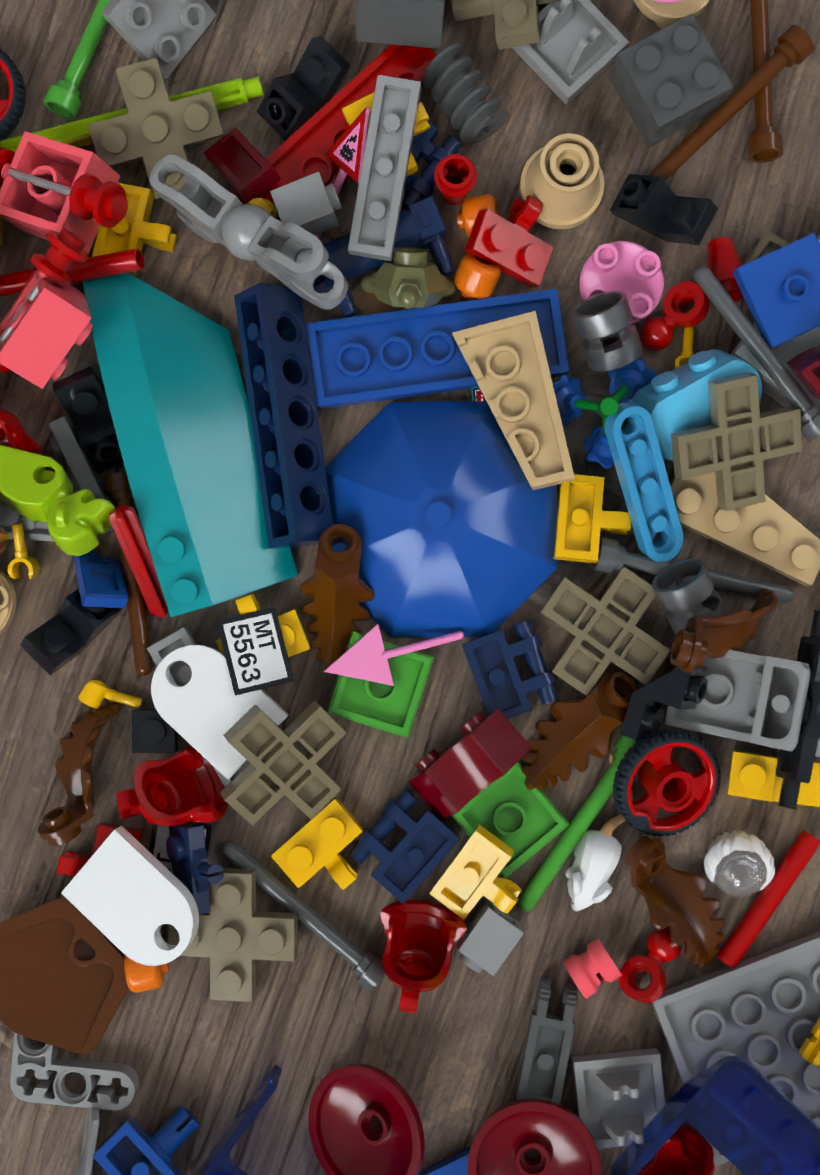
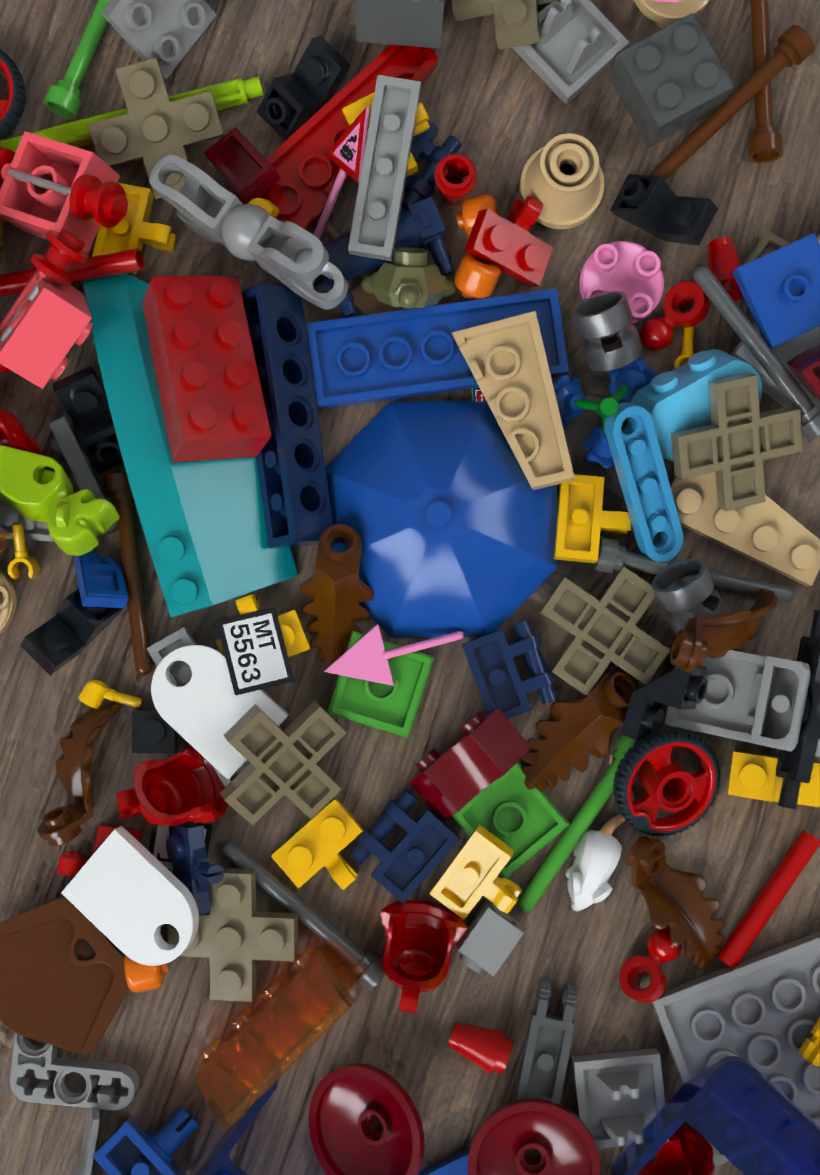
red axle [109,504,169,618] -> none
light grey brick [270,172,342,235] -> none
dark grey piece [422,42,509,144] -> none
coral wheel [562,938,622,999] -> none
hair [704,830,775,897] -> none
none -> red brick [142,276,271,462]
none -> clear orange slope [194,941,358,1132]
none -> red cone [447,1021,514,1075]

